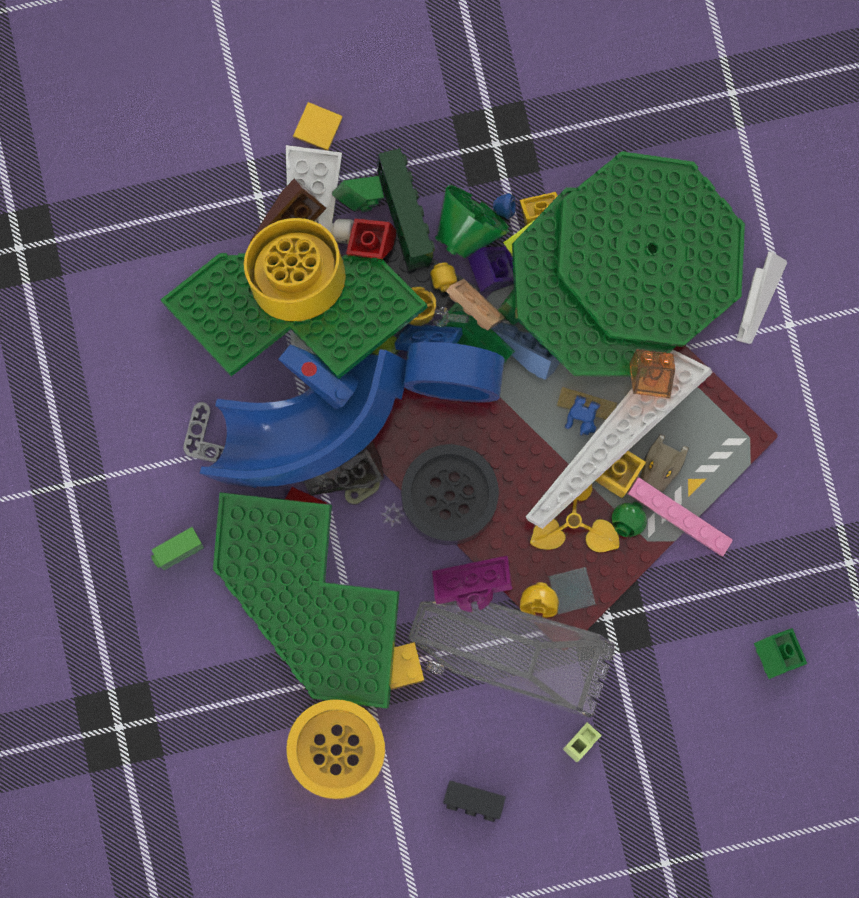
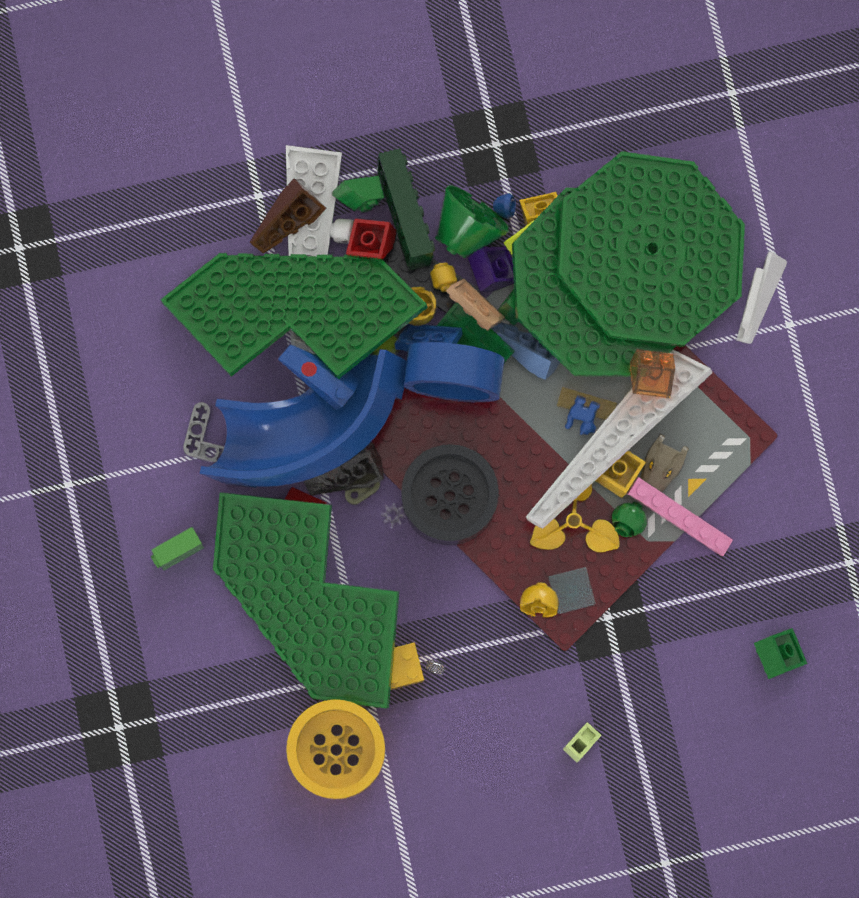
yellow wheel [244,218,346,321] -> none
yellow tile [293,102,343,151] -> none
clear windscreen [408,601,615,718] -> none
magenta plate [432,556,512,612] -> none
clear bar [433,307,469,327] -> none
black brick [443,780,506,822] -> none

